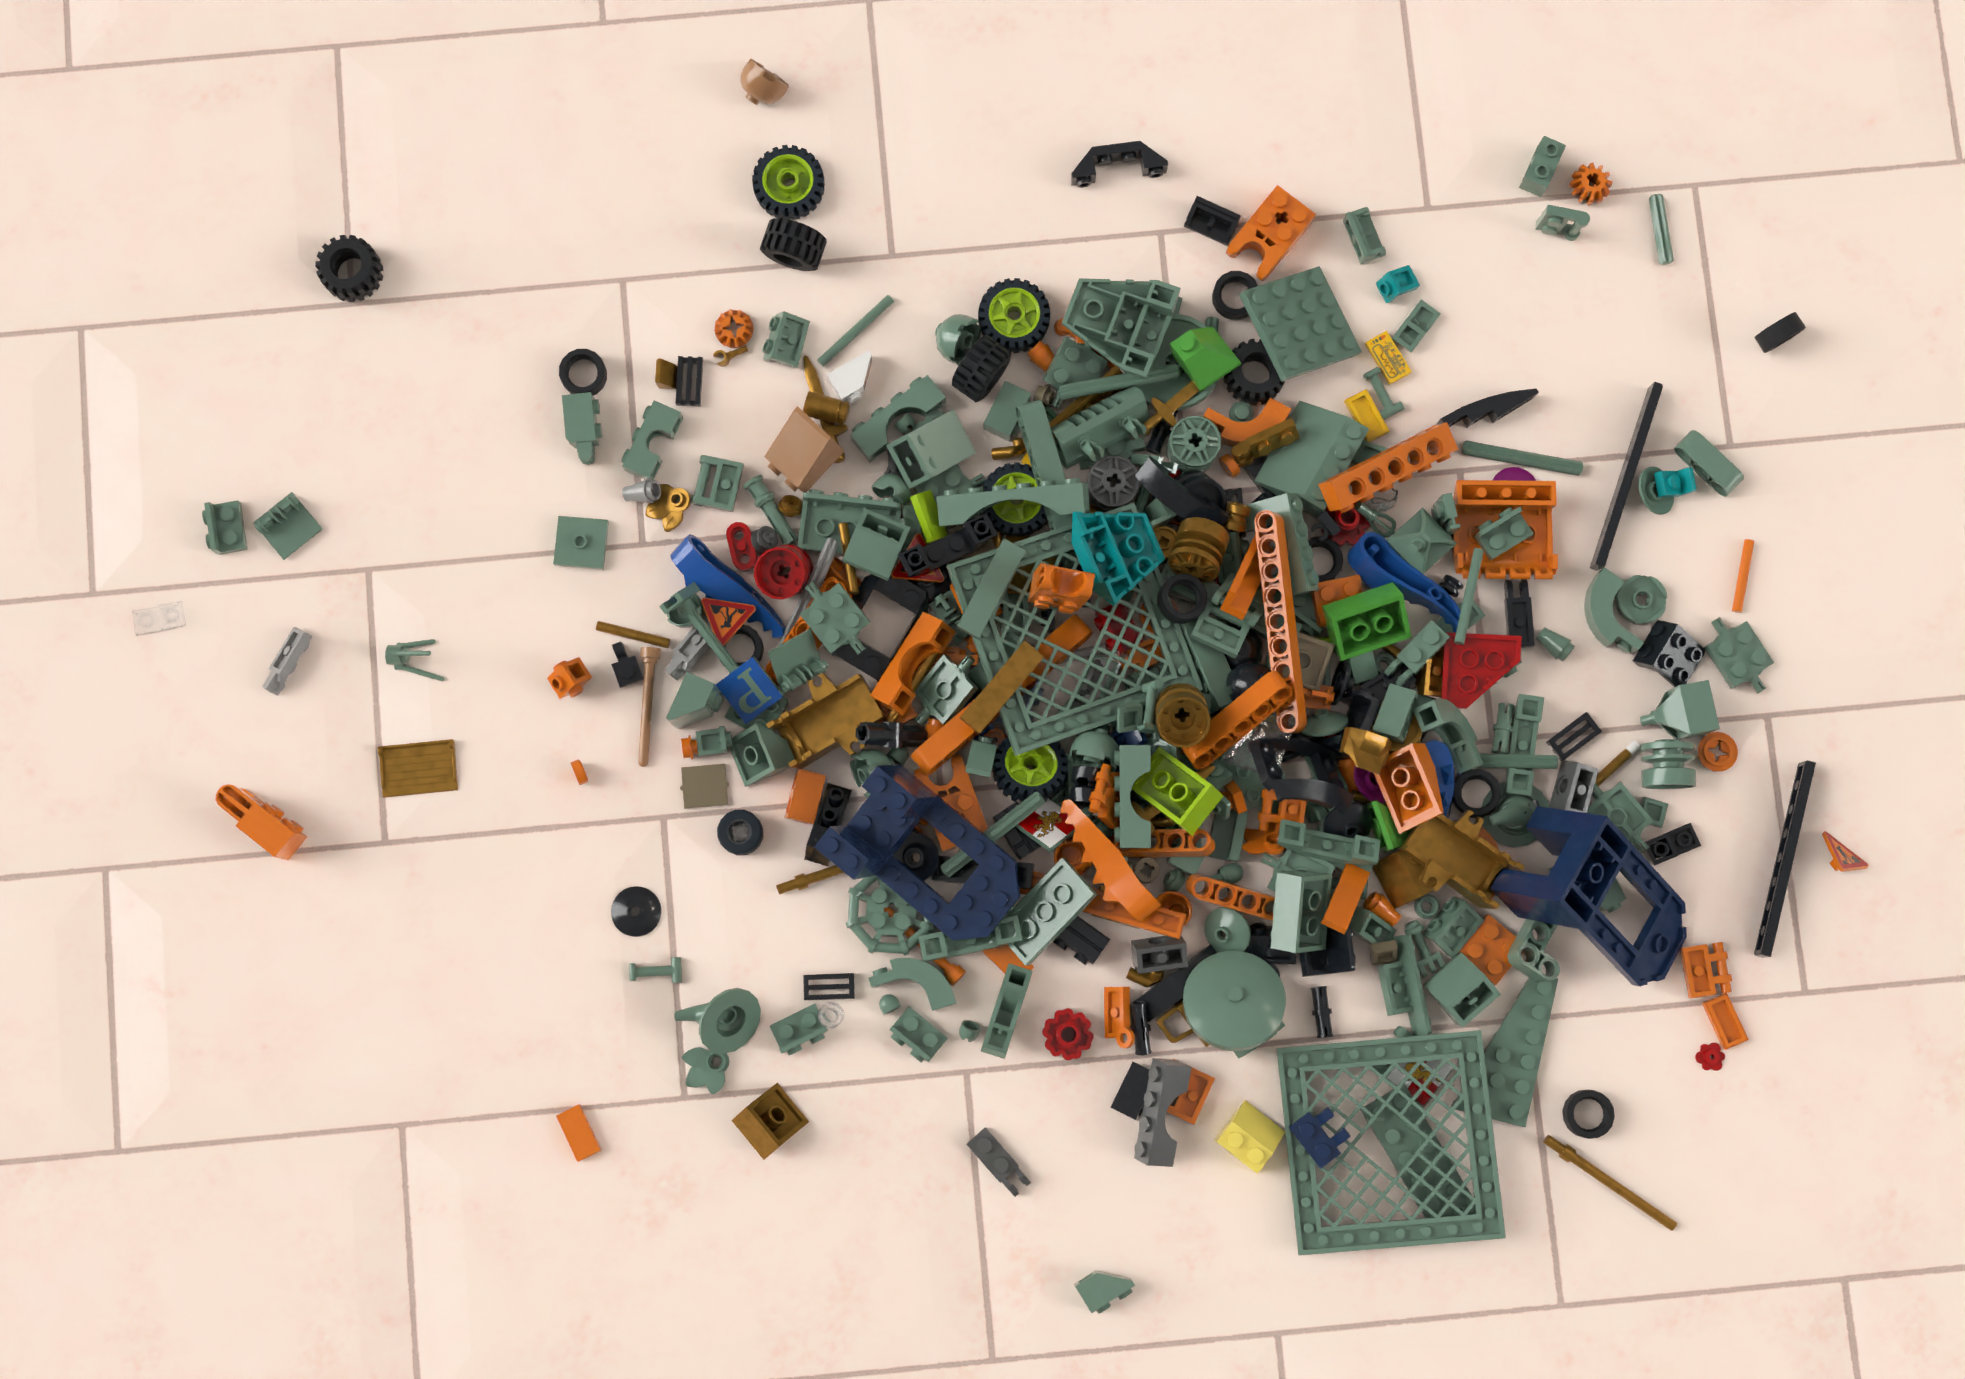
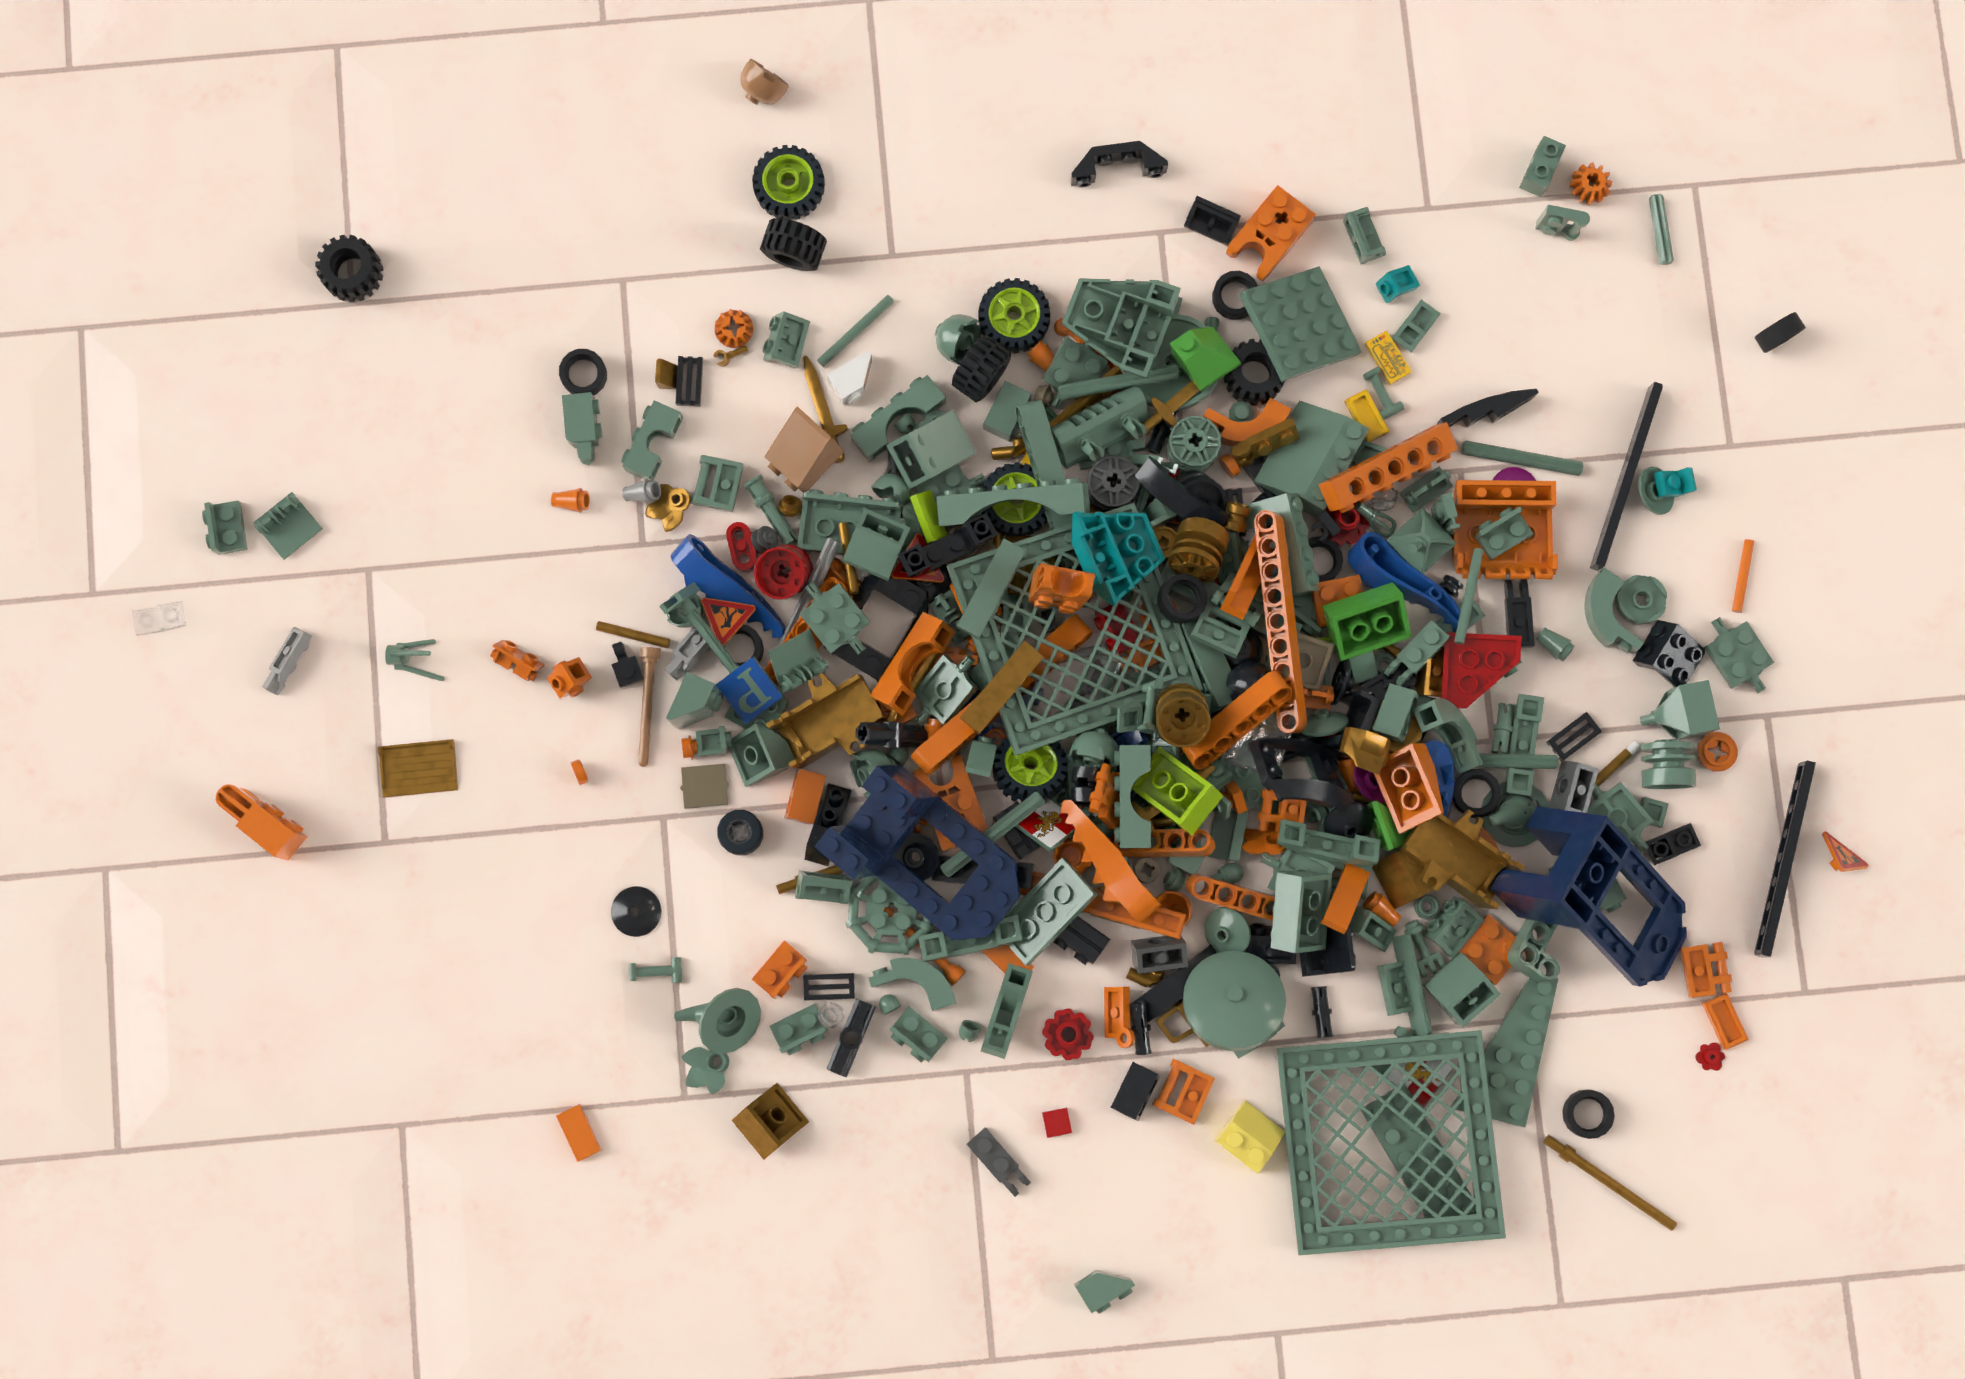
sand green plate [553,516,609,570] -> none
pearl gold piece [803,391,850,426] -> none
dark grey arch [1134,1058,1192,1167] -> none
dark blue plate [1289,1107,1351,1169] -> none
dark tan tile [1370,940,1398,965] -> none
sand green beam [1674,430,1744,497] -> none
none -> orange hinge [490,640,545,682]
none -> orange cone [551,488,590,513]
none -> orange bracket [752,940,808,999]
none -> sand green hinge [795,870,852,904]
none -> black piece [827,998,876,1078]
none -> red tile [1042,1107,1072,1138]
none -> sand green hinge [1399,466,1453,513]

